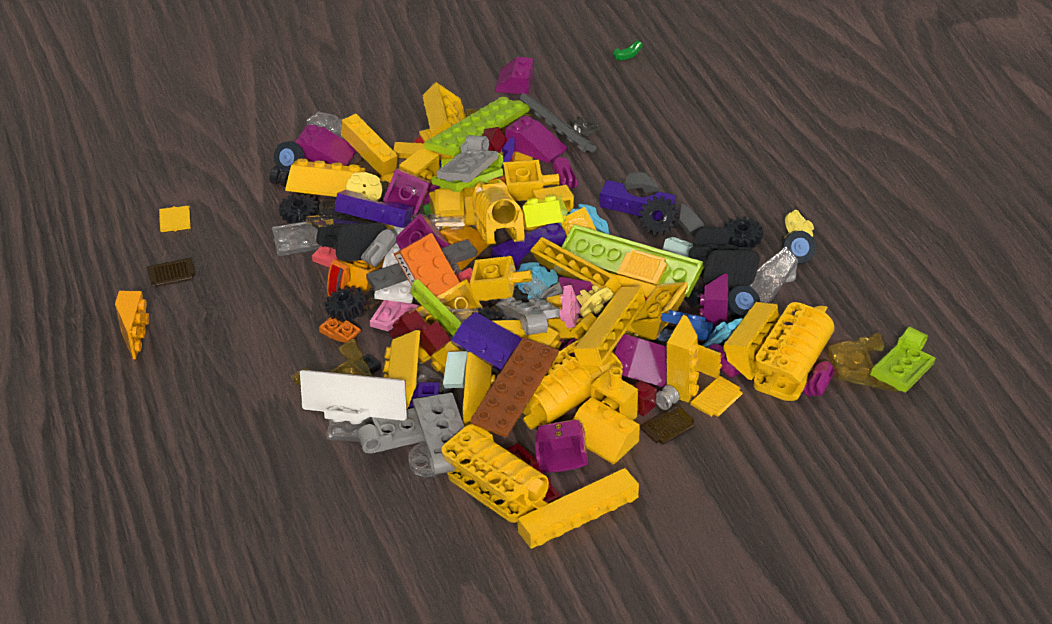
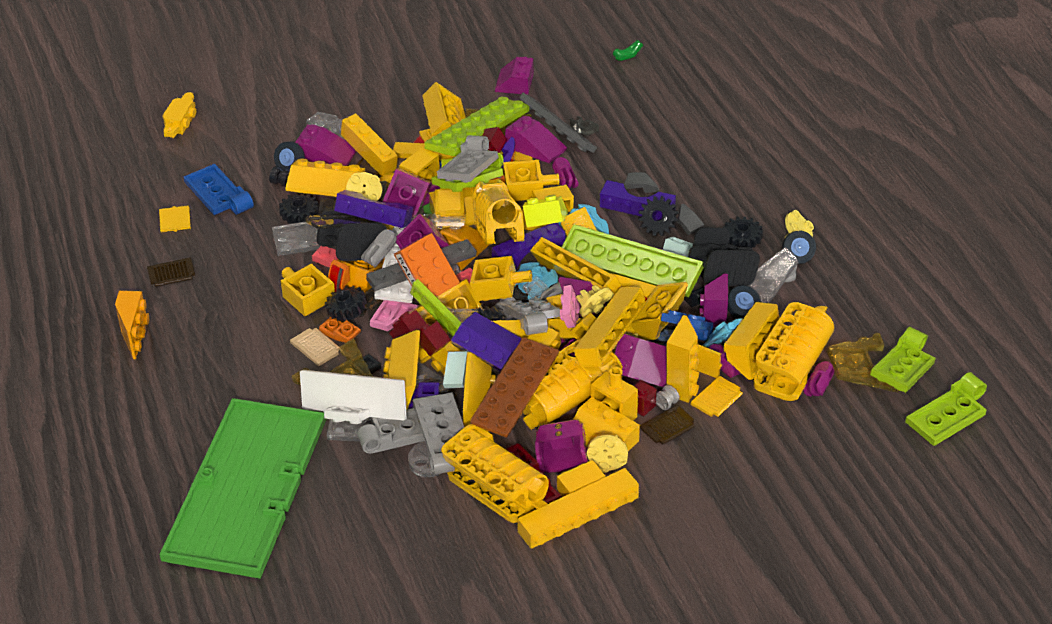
yellow window [617,249,667,286] -> none
none -> bright green door [160,398,326,579]
none -> yellow hinge [162,92,196,138]
none -> blue hinge [183,164,254,215]
none -> yellow brick [280,264,335,316]
none -> tan window [290,328,341,366]
none -> yellow brick [557,460,606,497]
none -> light yellow plate [587,435,628,473]
none -> lime hinge [906,372,987,446]

